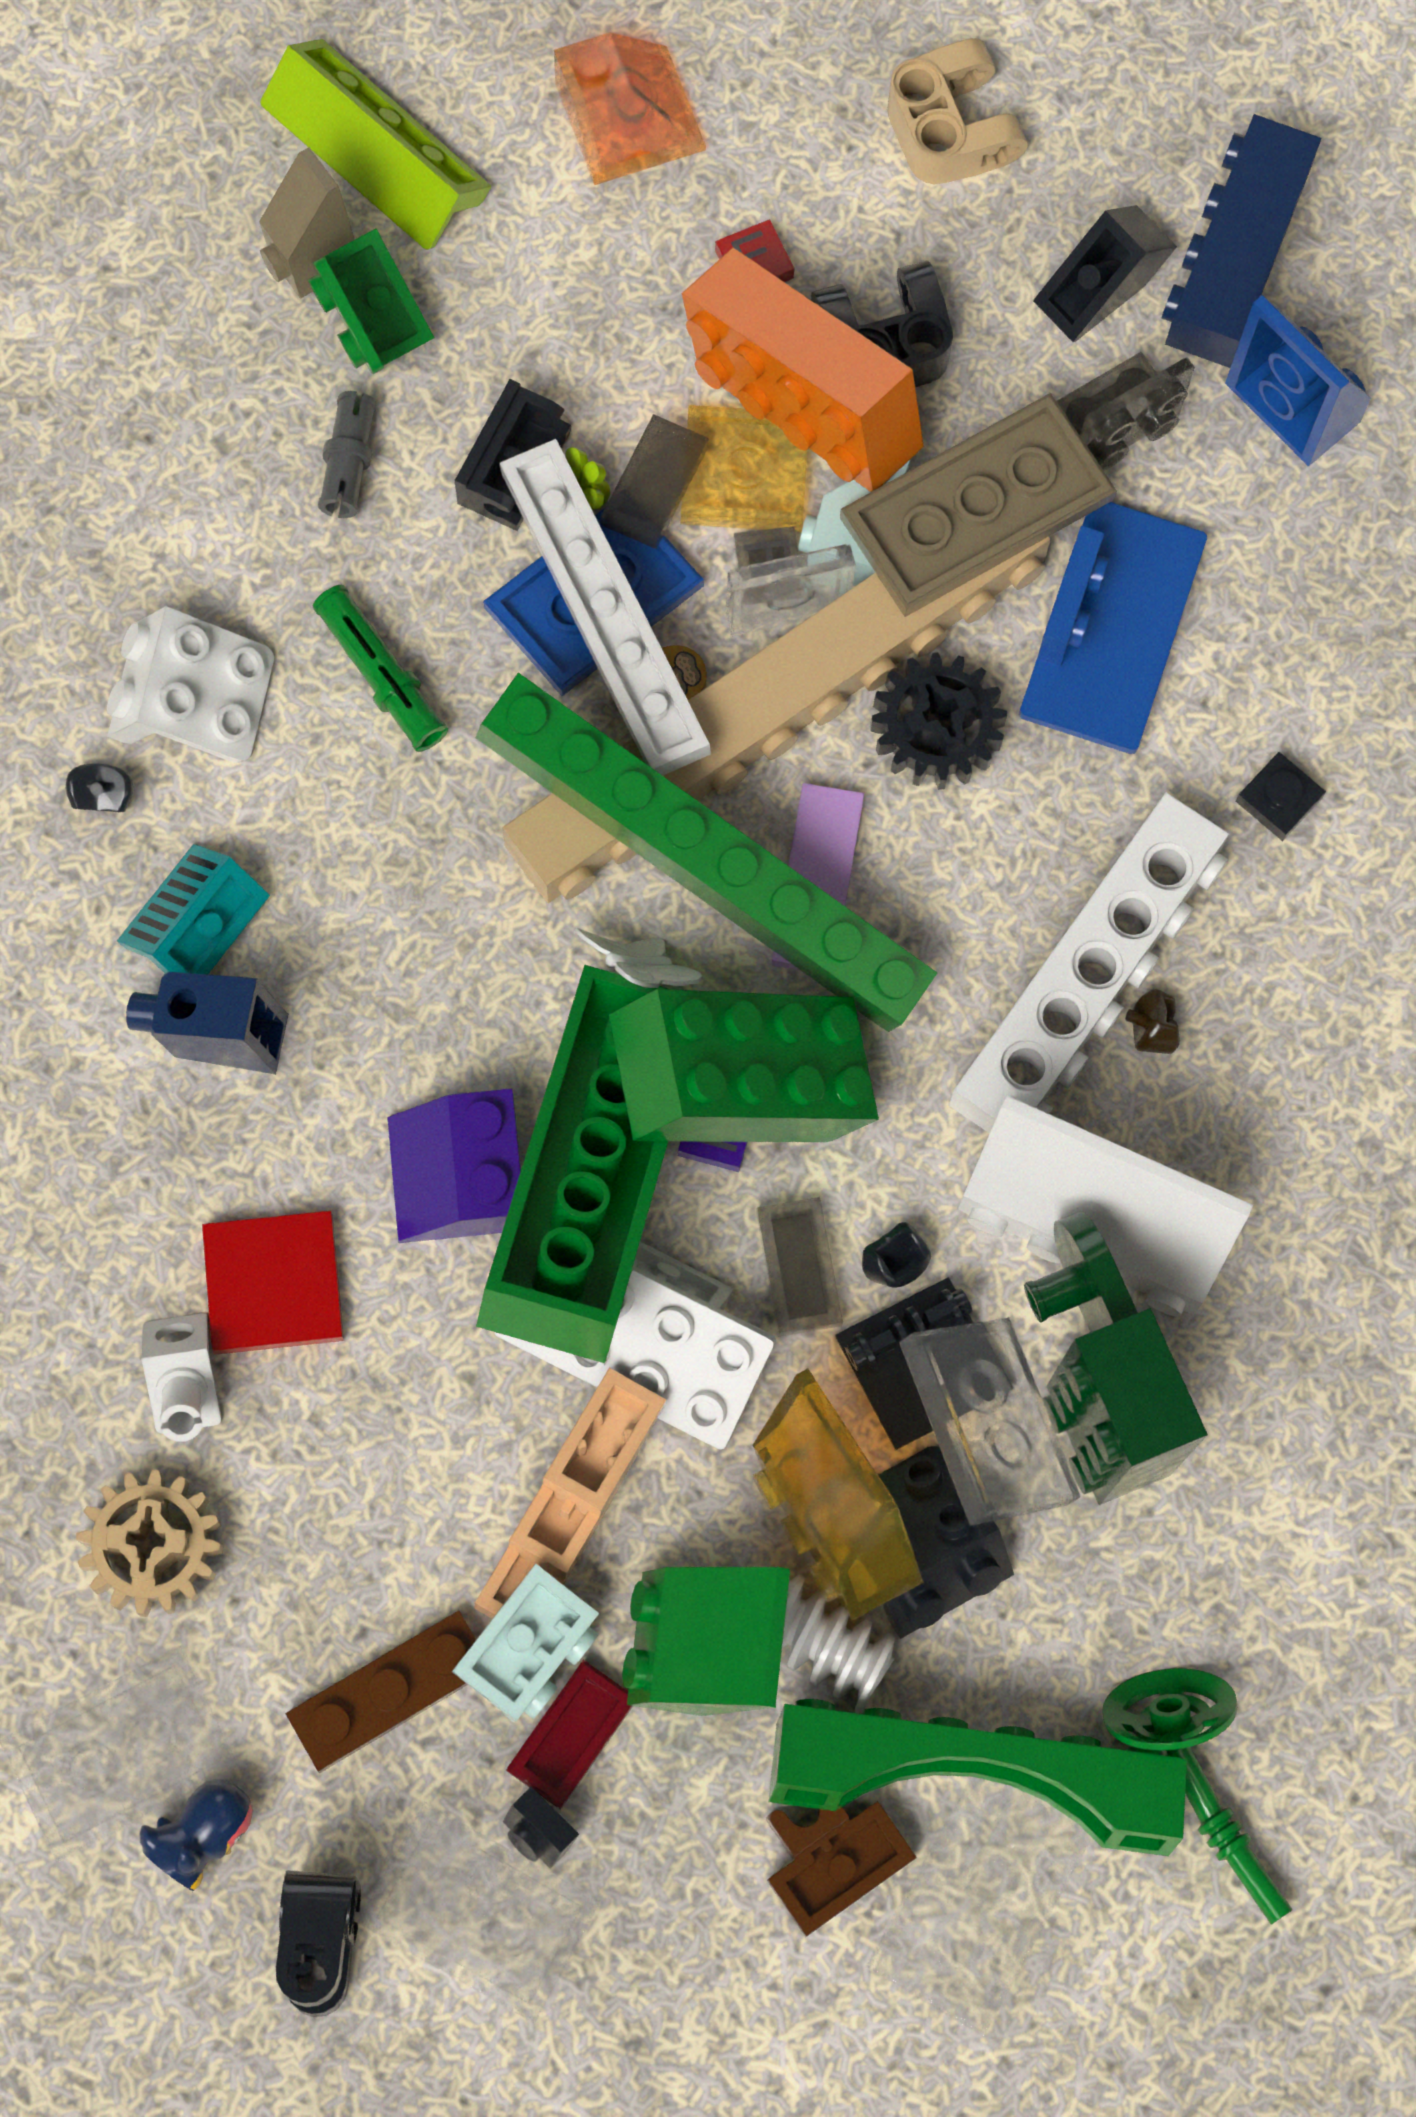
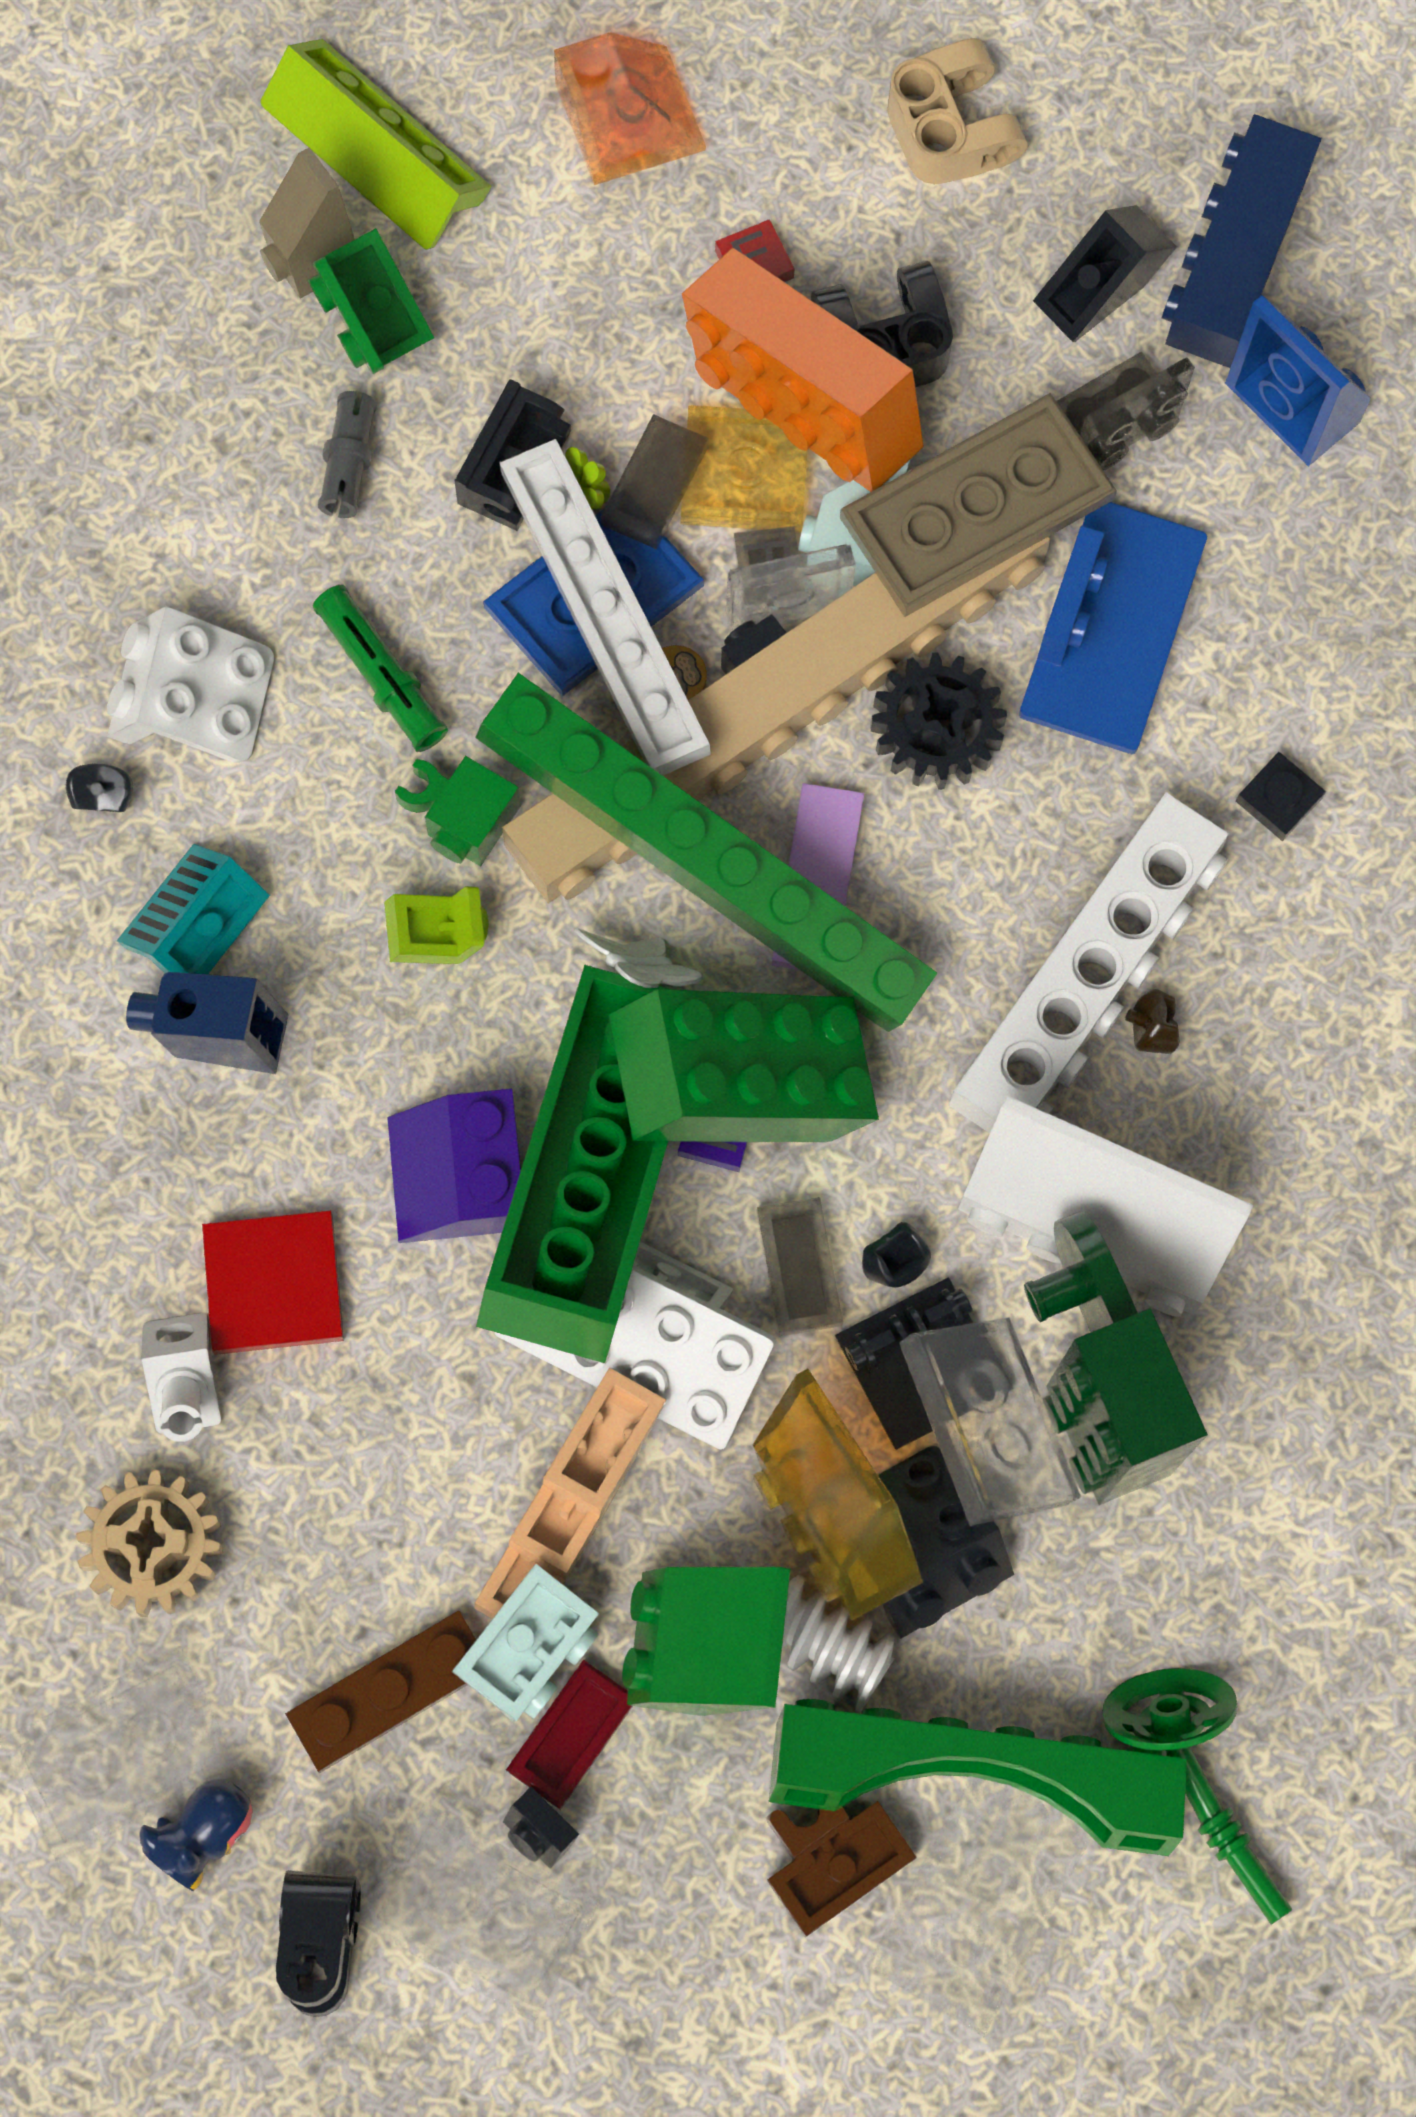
none -> lime bracket [384,886,489,964]
none -> green brick [395,755,521,867]
none -> black plate [721,614,787,675]

